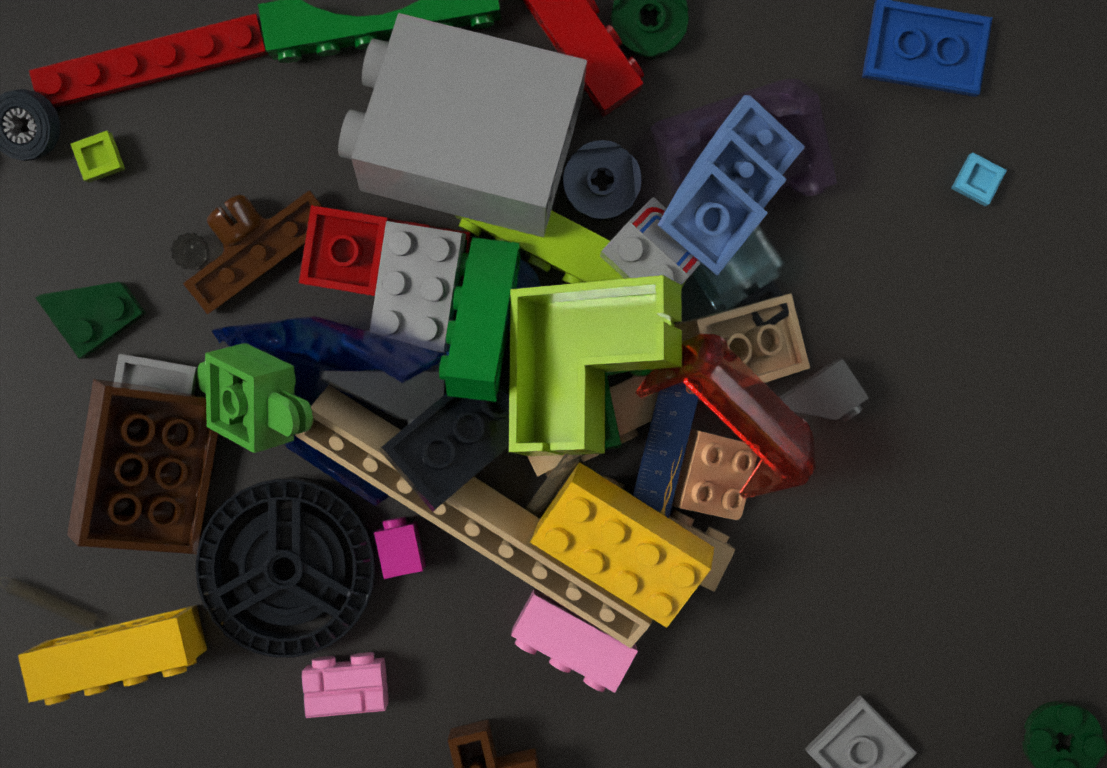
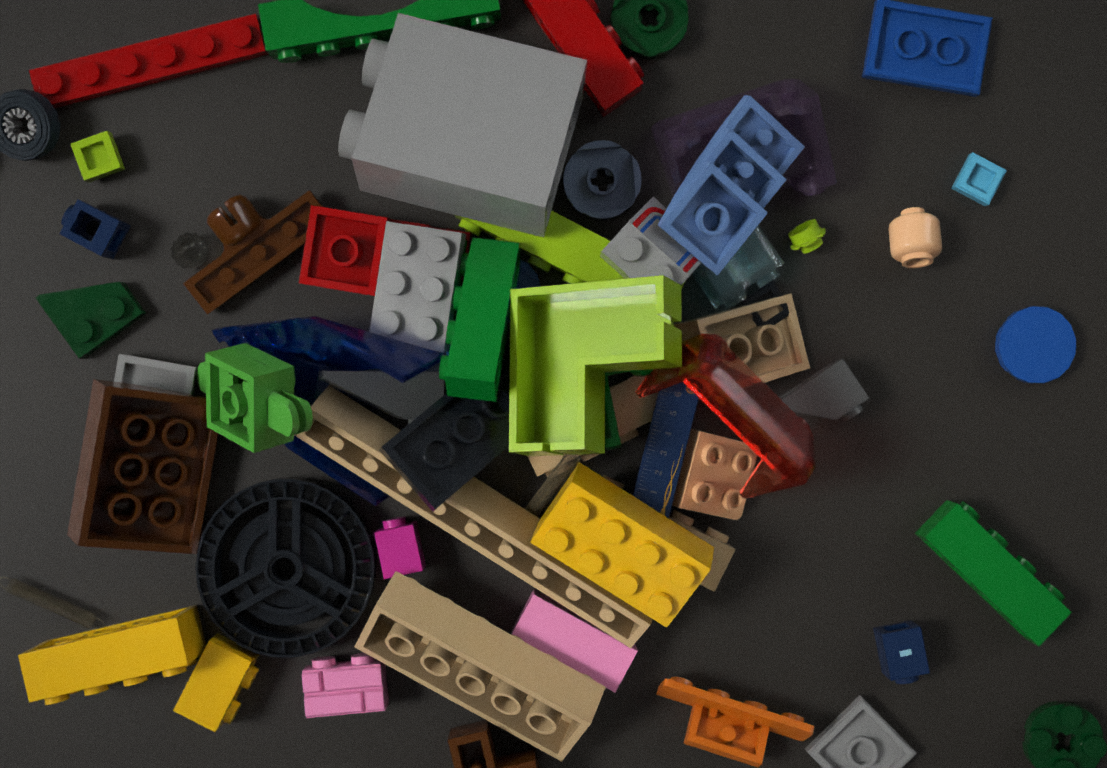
none -> dark blue brick [59,199,131,259]
none -> yellow brick [173,634,259,732]
none -> tan brick [355,571,606,762]
none -> orange bracket [656,677,815,768]
none -> lime plate [788,219,826,254]
none -> dark blue brick [873,620,930,684]
none -> light nougat head [888,207,942,268]
none -> green brick [915,500,1072,646]
none -> blue tile [995,306,1076,383]

